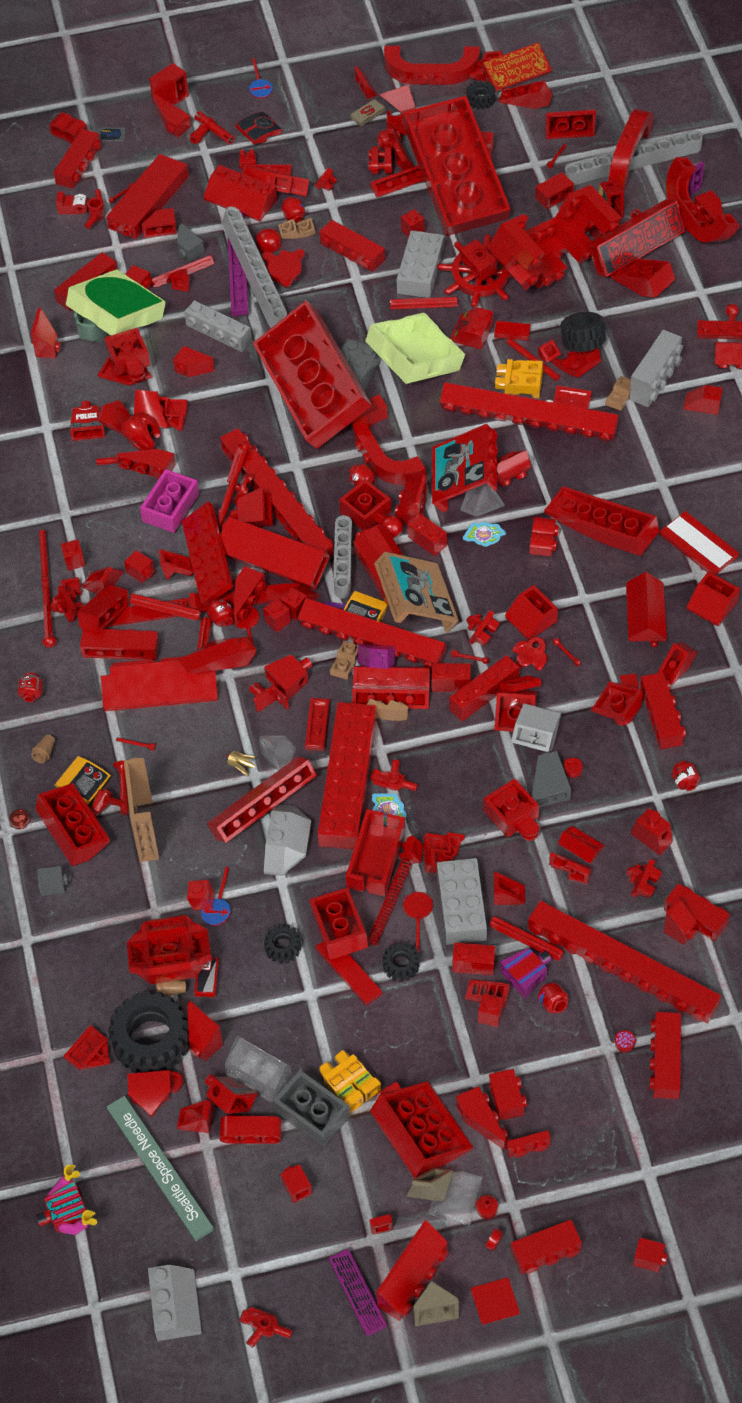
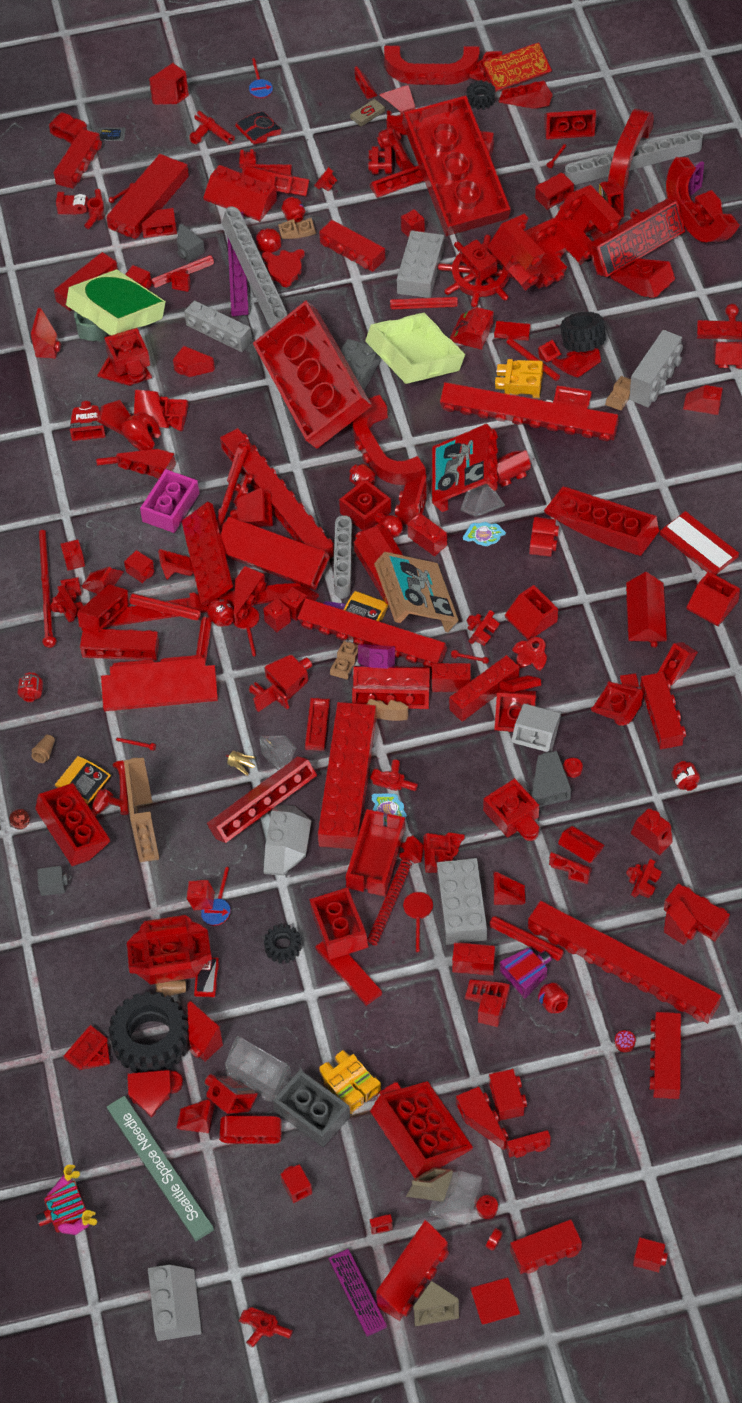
red slope [153,94,191,138] -> none
red wedge [180,637,257,674] -> none
black tyre [382,942,419,982] -> none
red hinge [553,638,581,667] -> none

